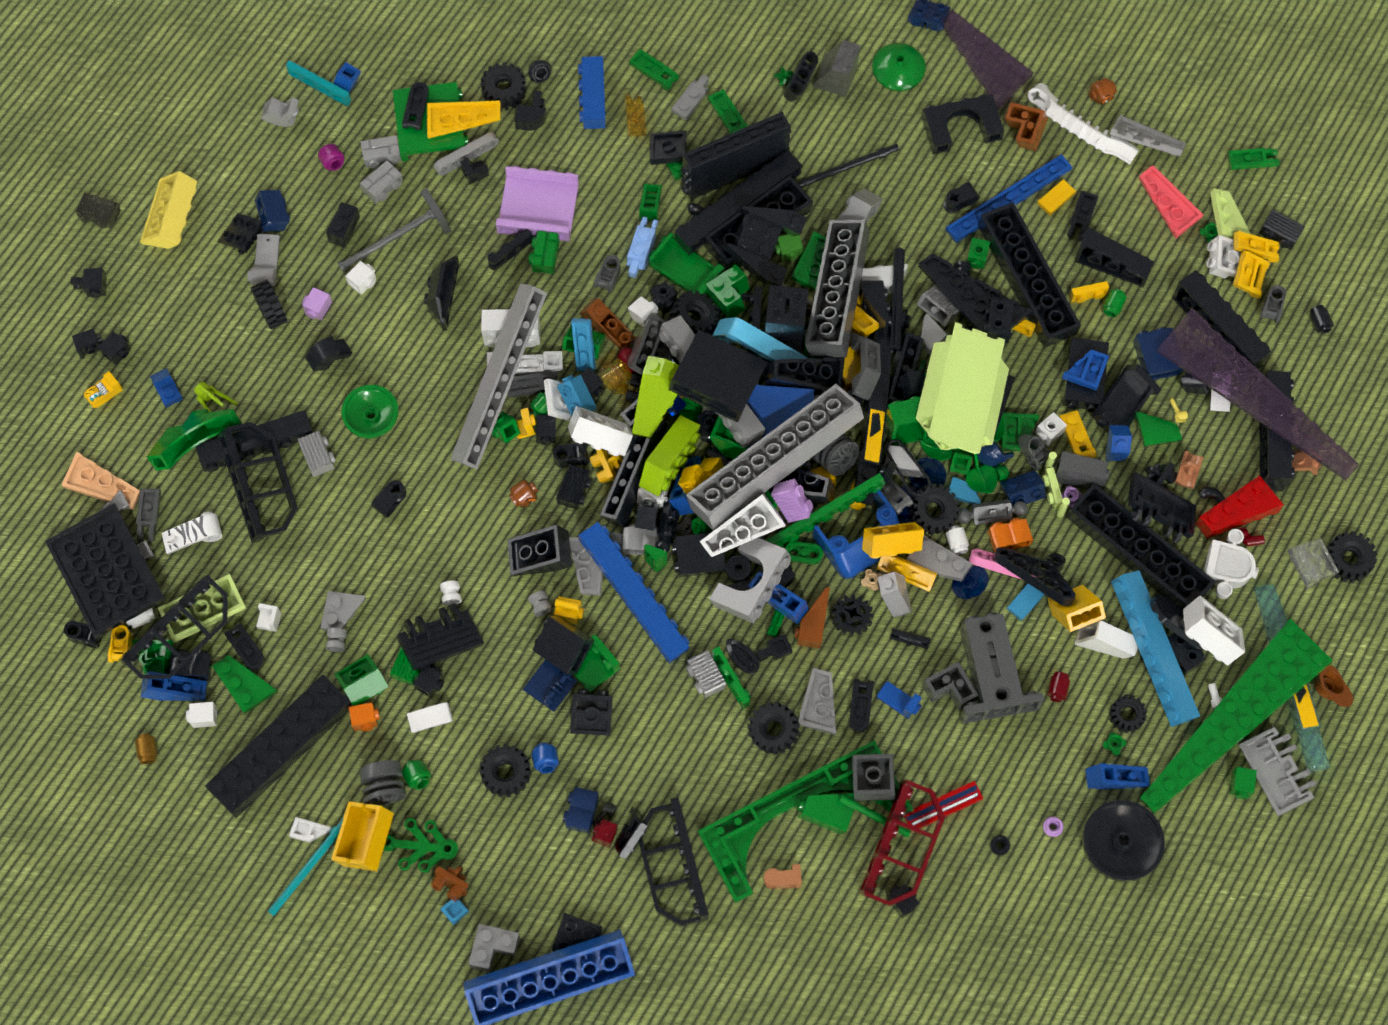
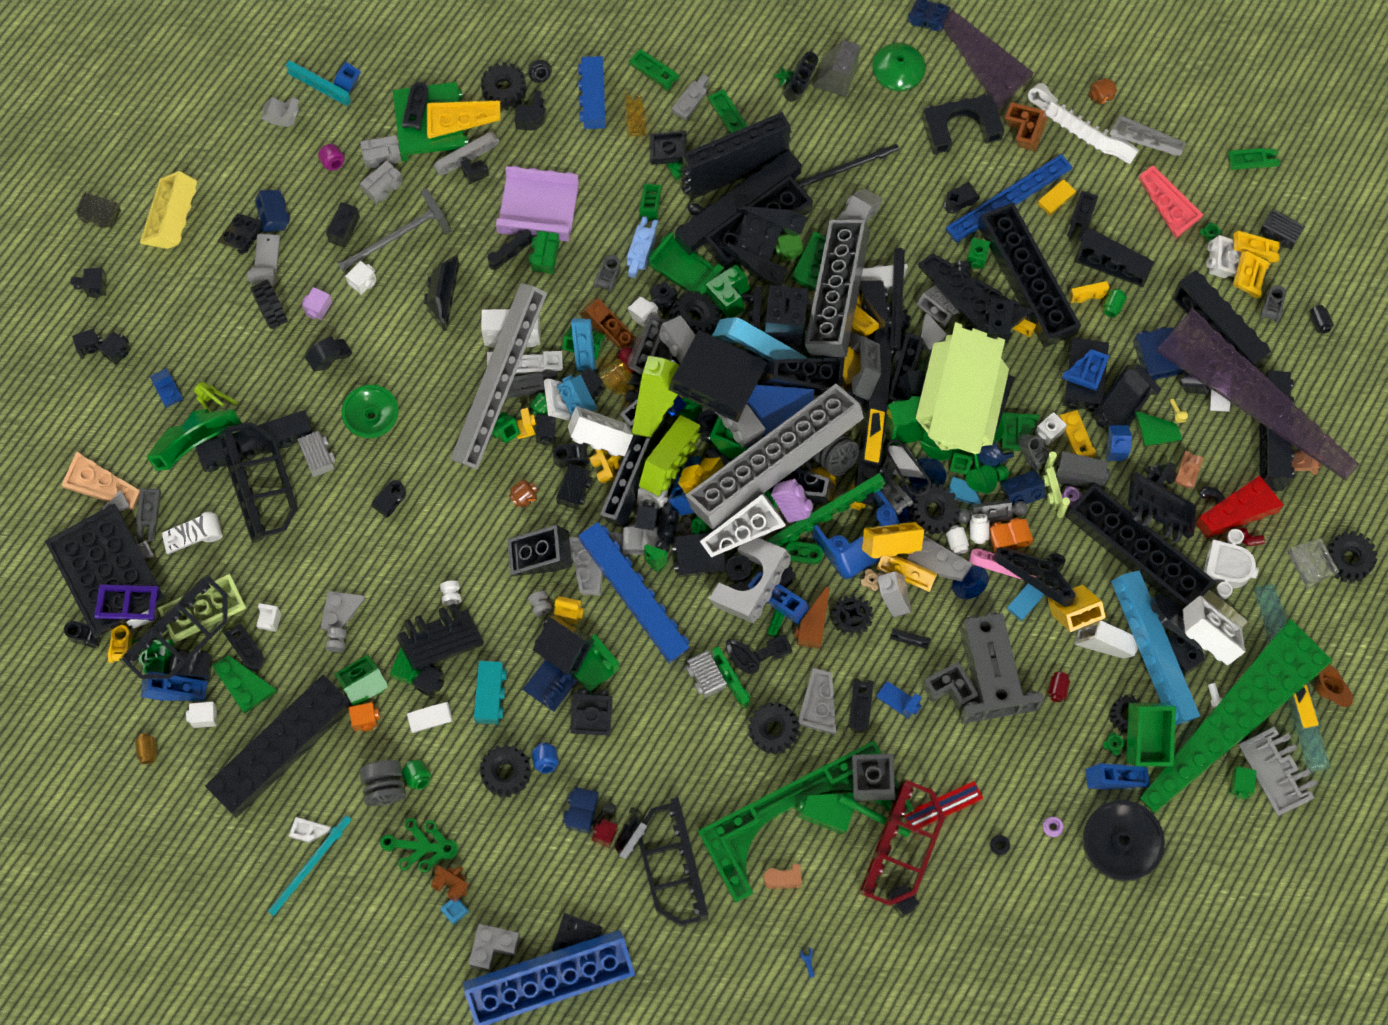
yellow leg [84,371,123,408] -> none
yellow piece [331,801,394,872] -> none
yellowish green wing [1210,188,1250,240] -> none
none -> dark purple window [94,585,159,621]
none -> teal brick [474,661,507,724]
none -> blue hand [800,947,815,978]
none -> white brick [970,514,990,544]
none -> green piece [1126,703,1176,767]
none -> olive beam [1203,590,1251,630]

